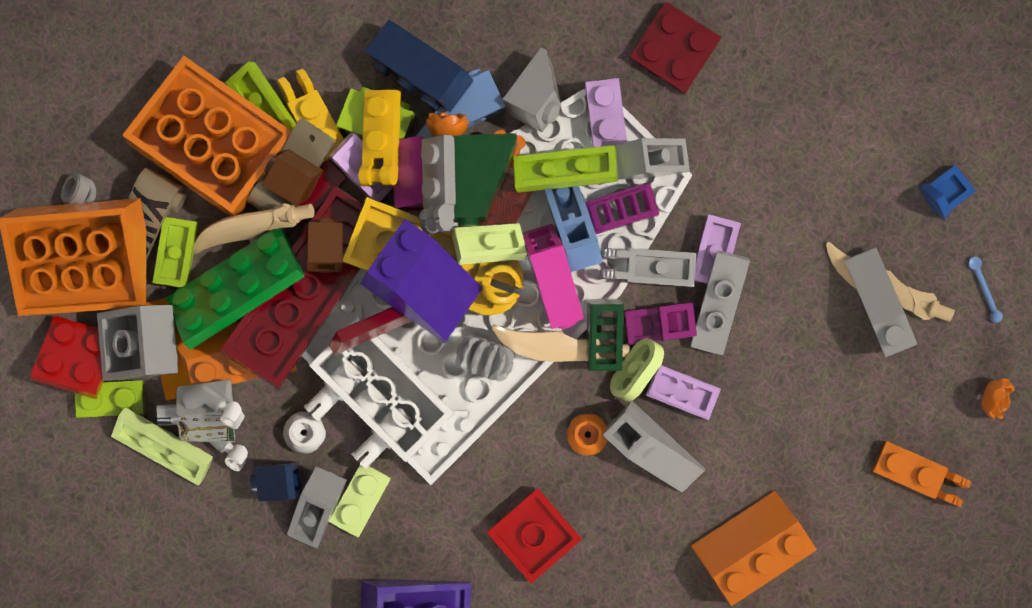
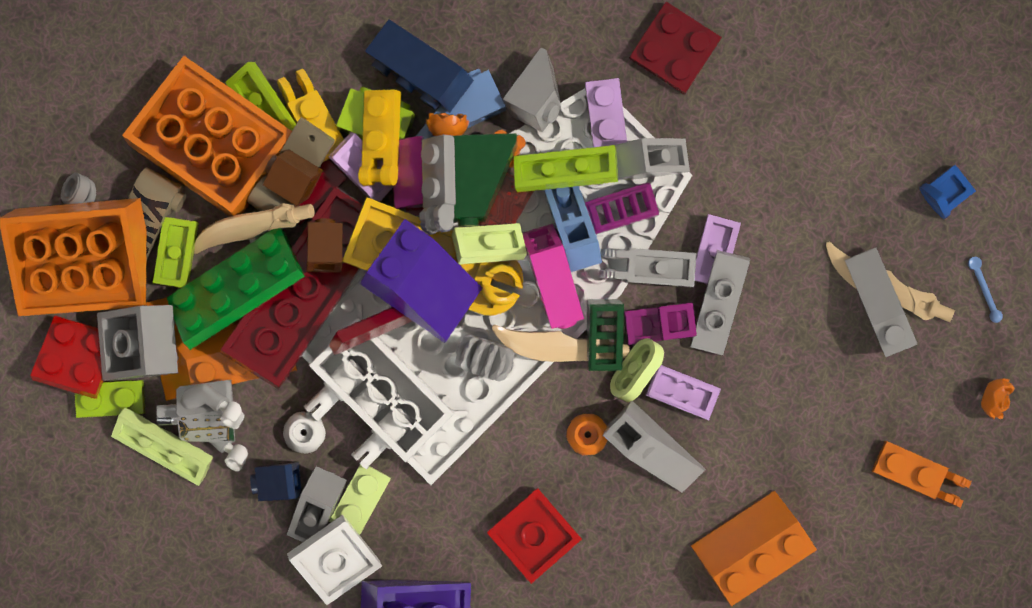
none -> white plate [287,515,382,605]

